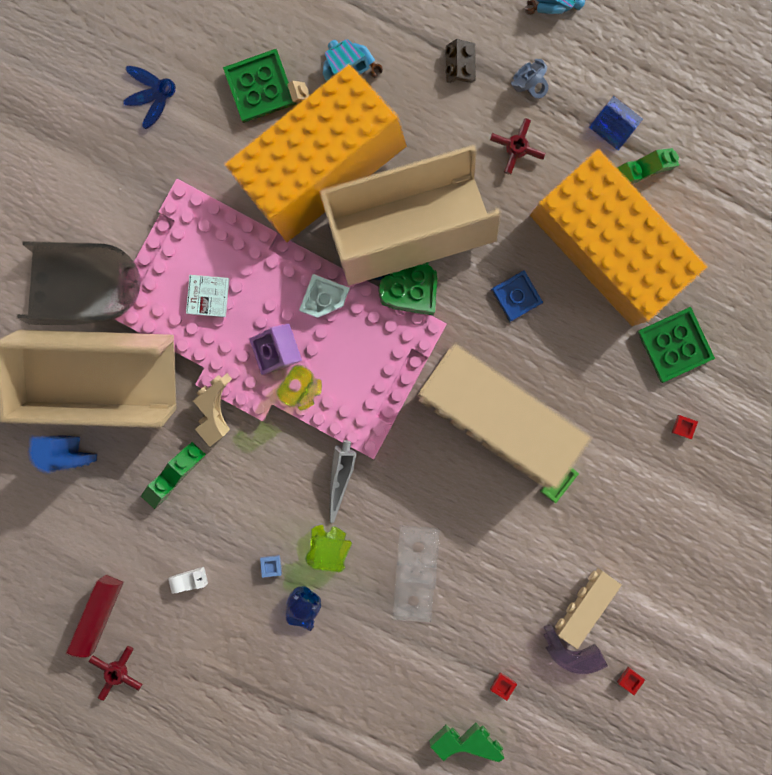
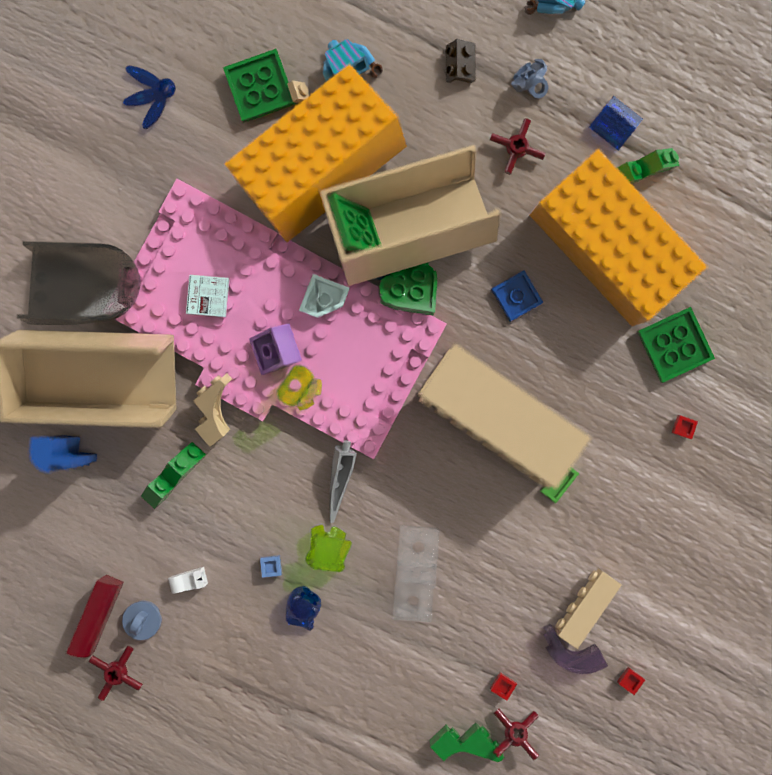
none -> sand blue tile [122,600,162,640]
none -> green plate [327,193,382,253]
none -> dark red bar [493,708,539,761]

